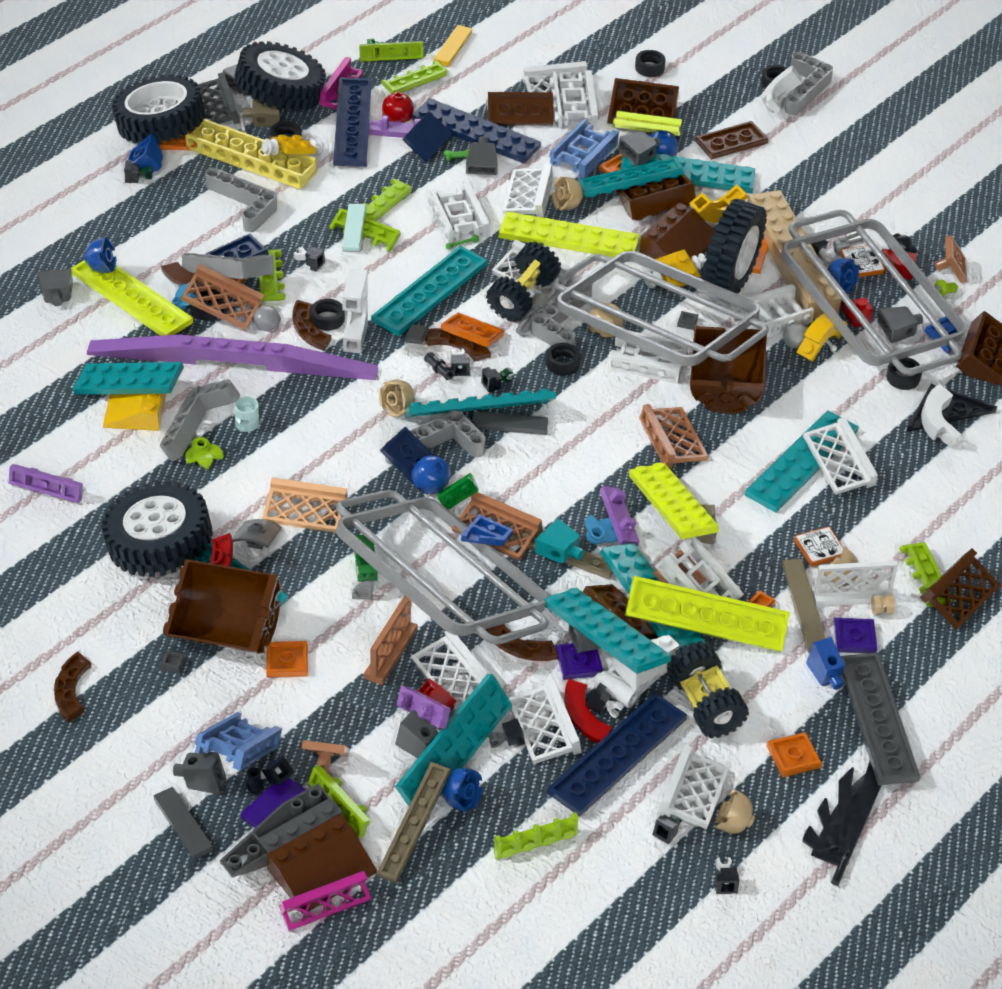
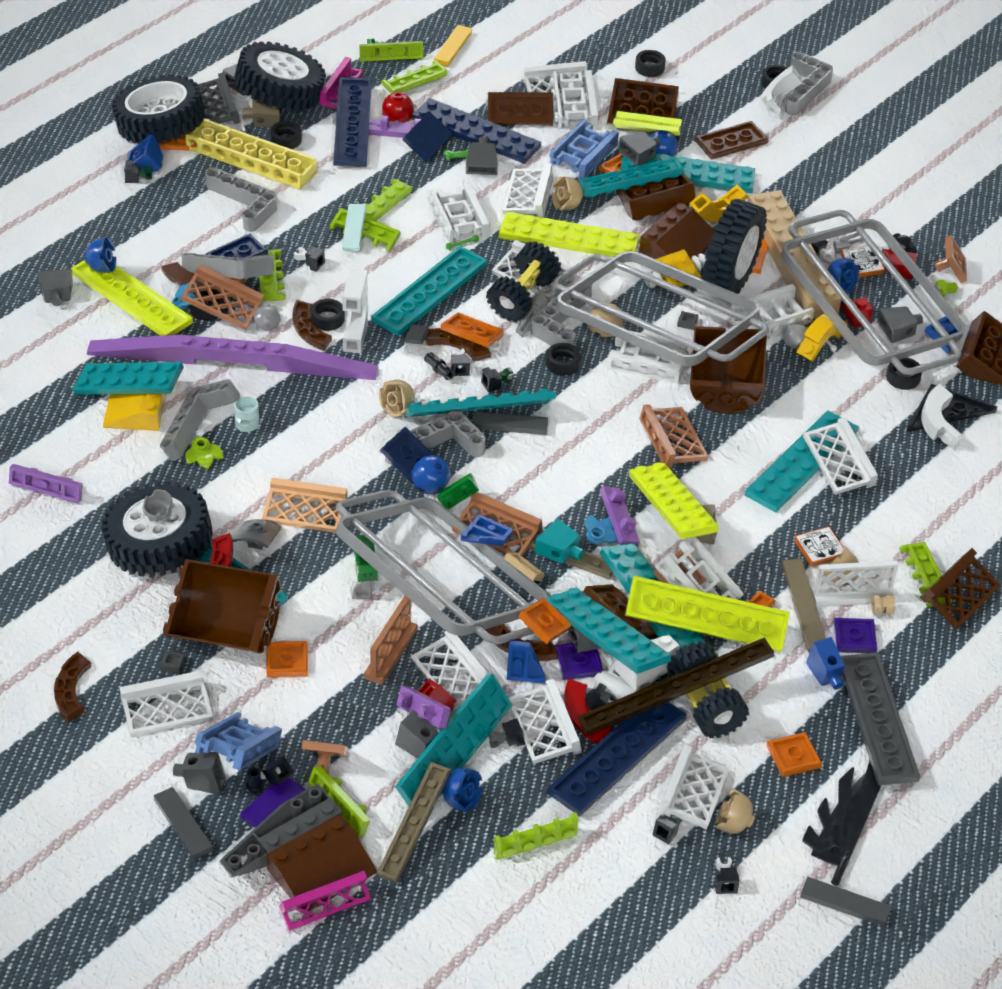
yellow plate [262,135,324,156] -> none
none -> white fence [120,670,213,737]
none -> light grey hair [142,489,173,521]
none -> tan tile [504,552,545,581]
none -> blue wing [506,641,546,684]
none -> orange plate [518,598,572,644]
none -> dark brown plate [578,637,774,736]
none -> dark grey tile [800,877,892,927]

